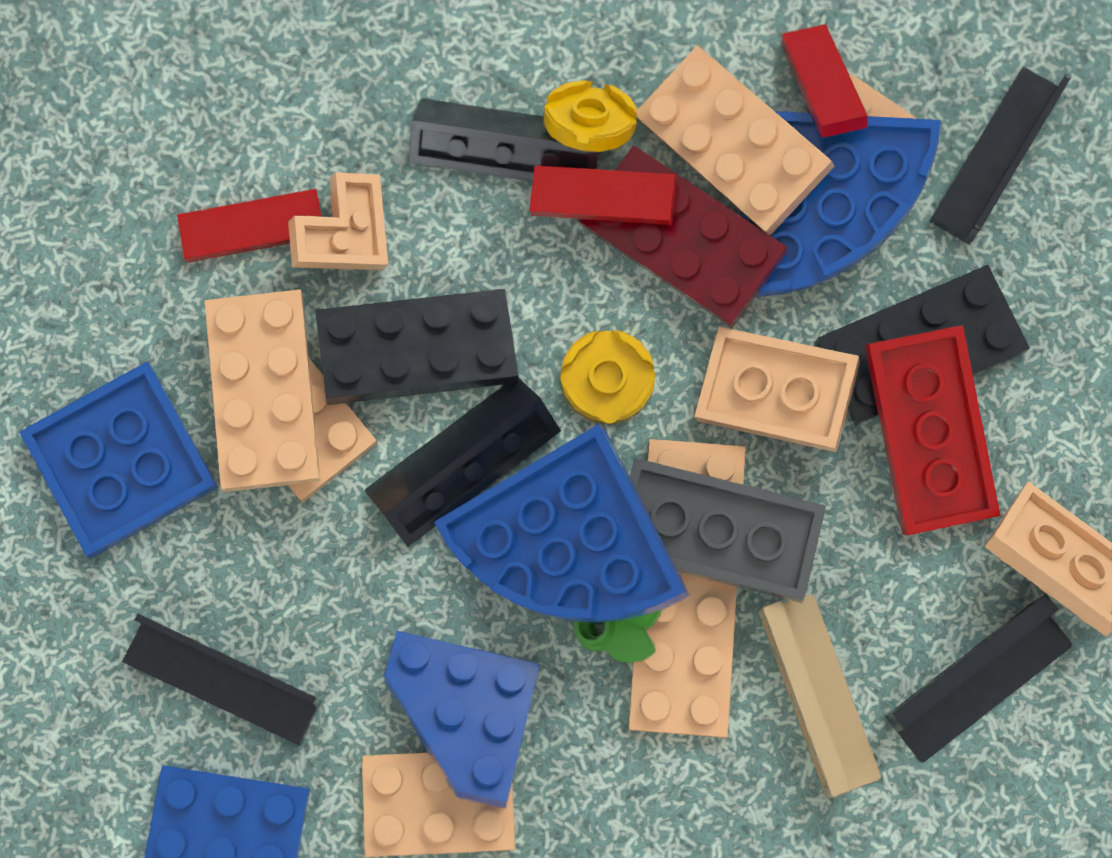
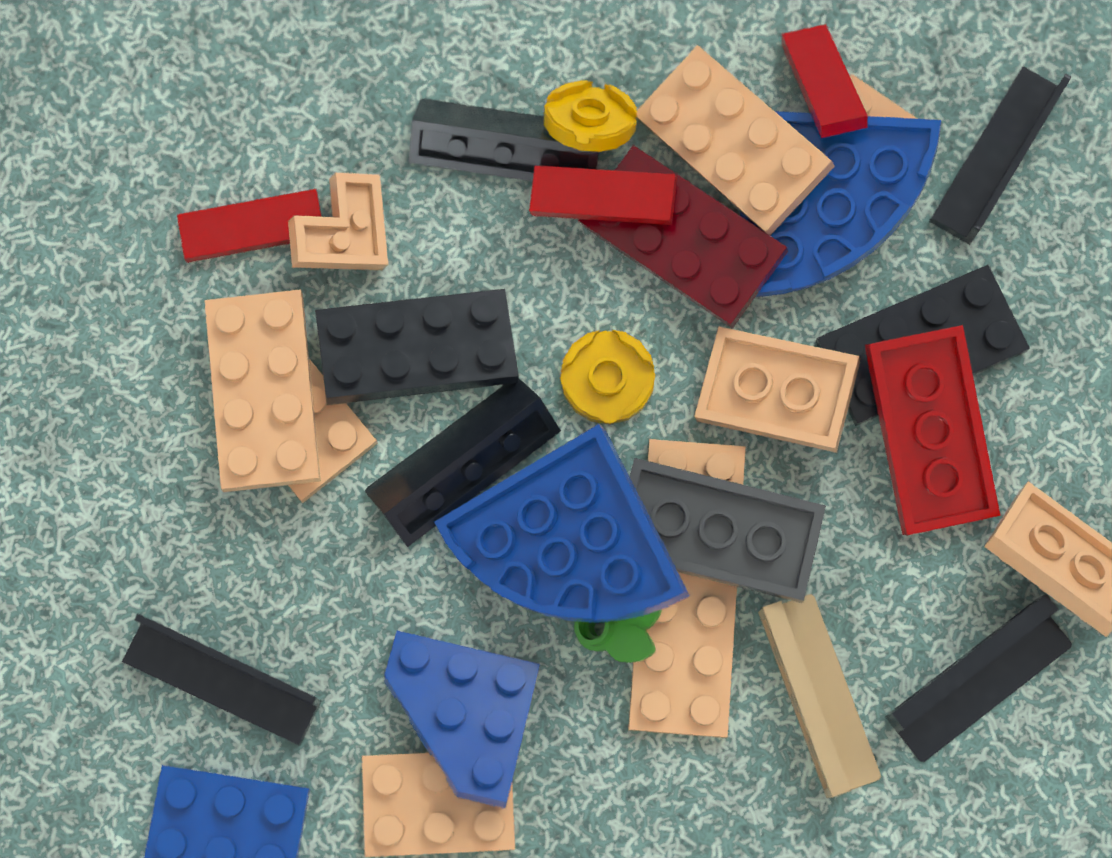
blue plate [19,361,219,559] -> none

